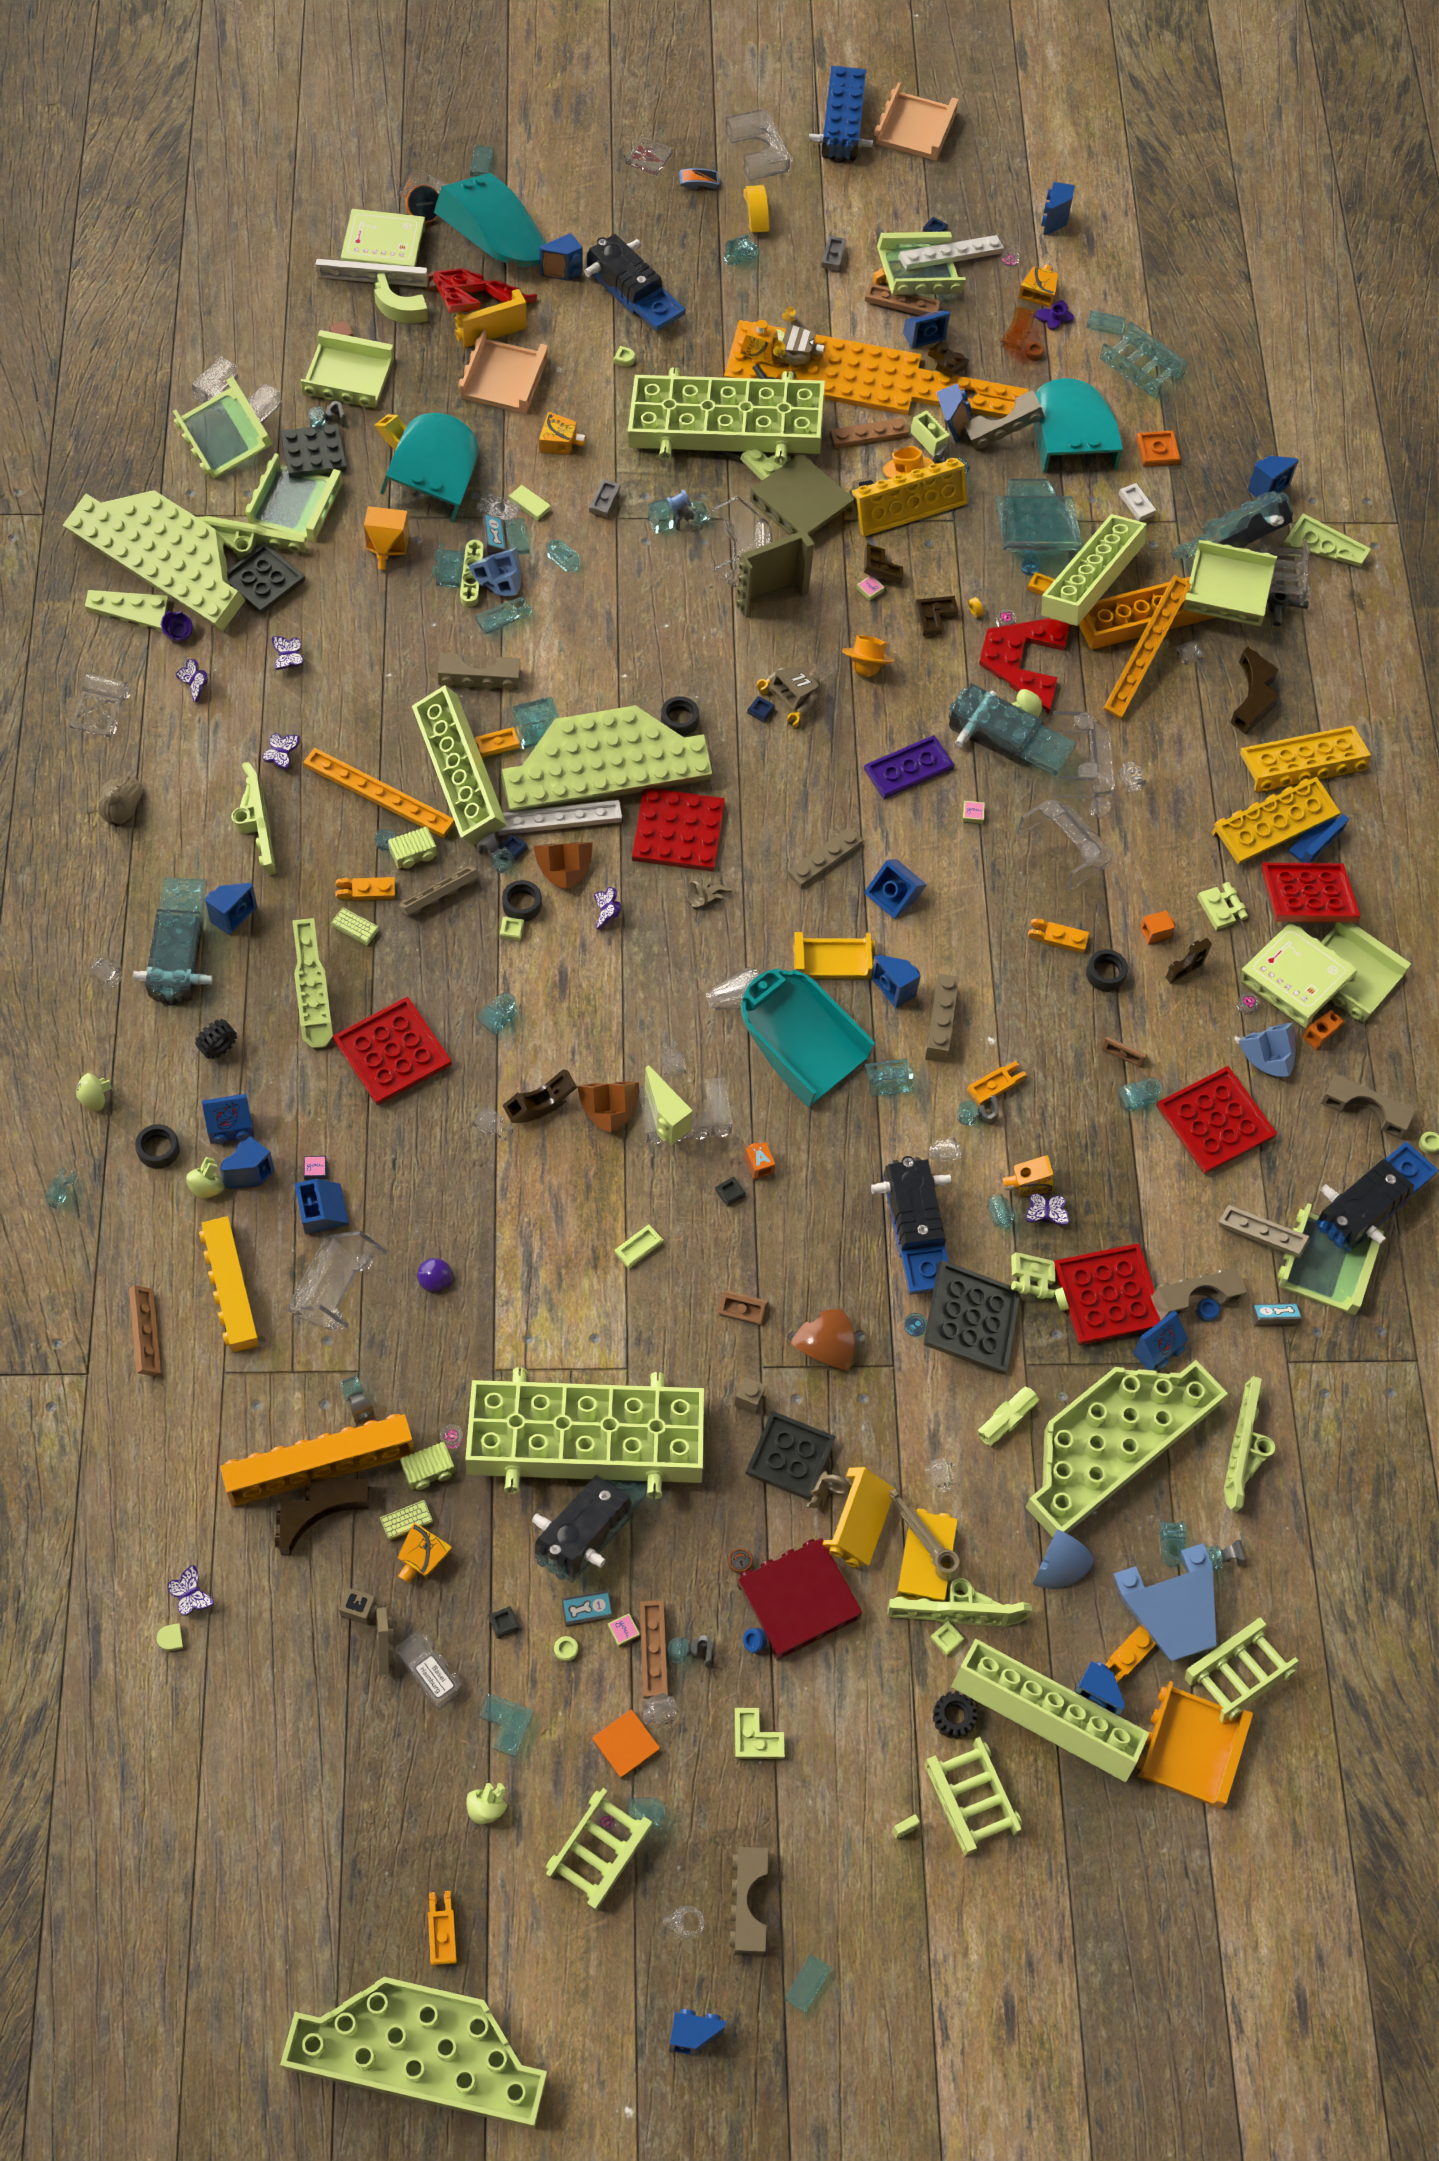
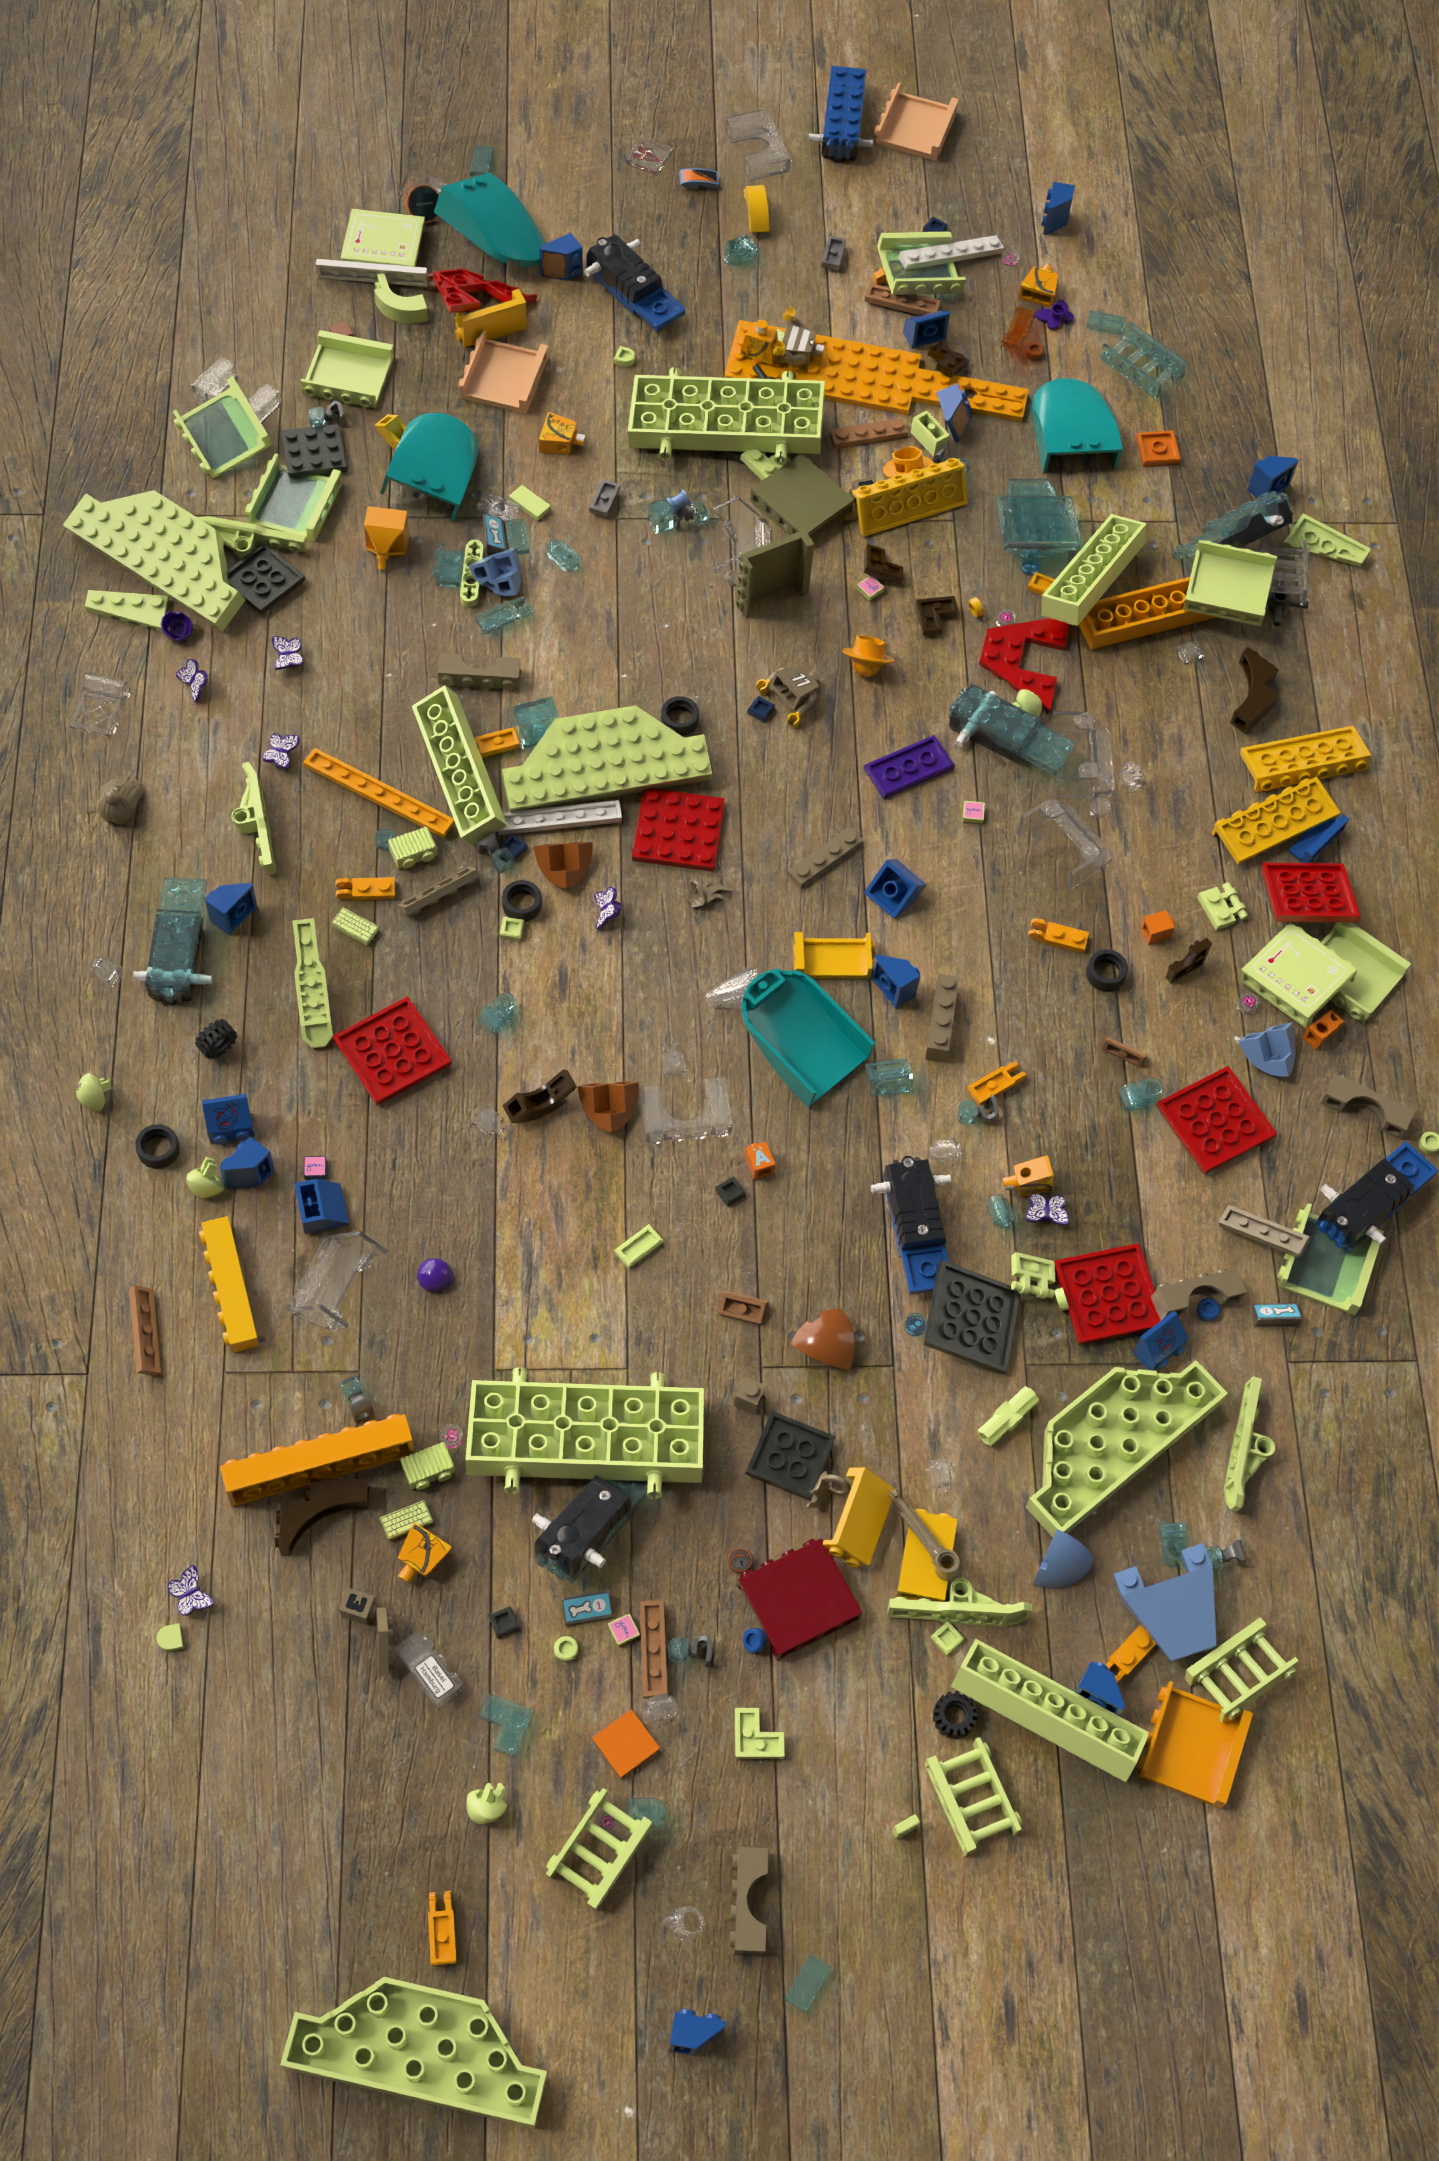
clear light blue plate [45,1167,77,1209] -> none
yellowish green slope [645,1065,693,1145] -> none
dark tan arch [963,390,1045,451] -> none
light orange plate [1102,575,1192,719] -> none
white plate [1119,483,1156,521] -> none

